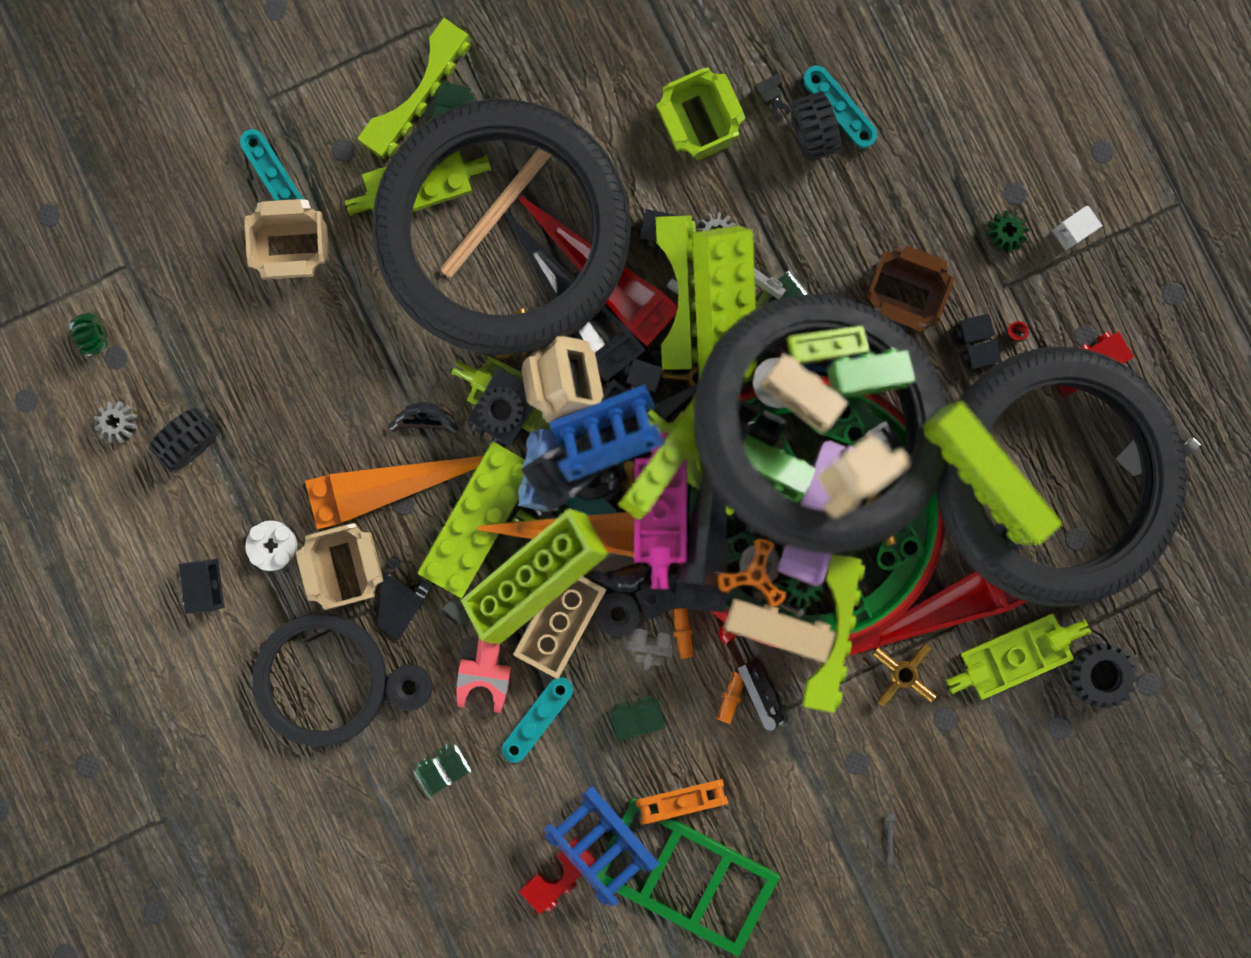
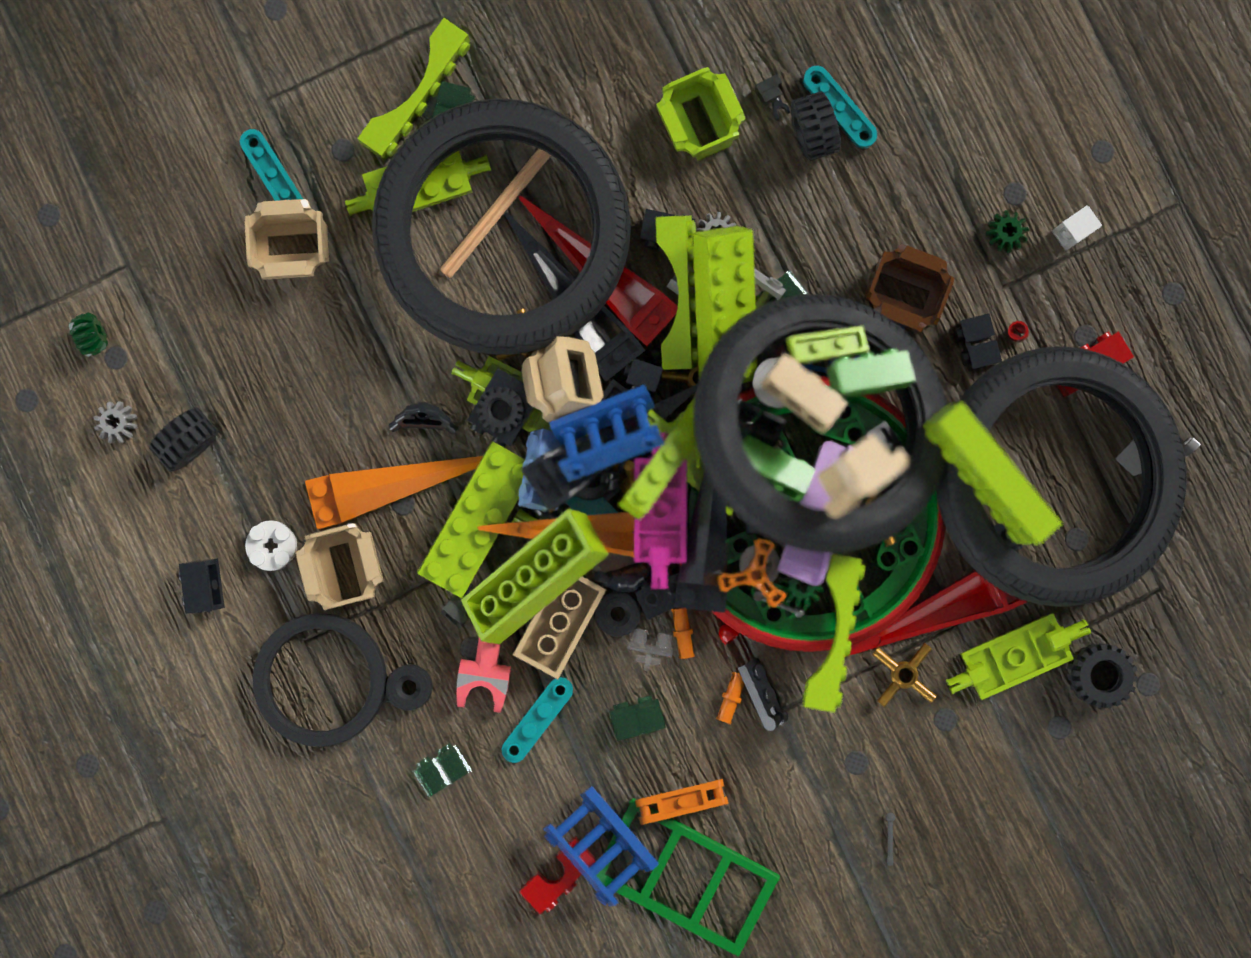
black flag [377,555,435,640] -> none
tan brick [723,599,835,663] -> none

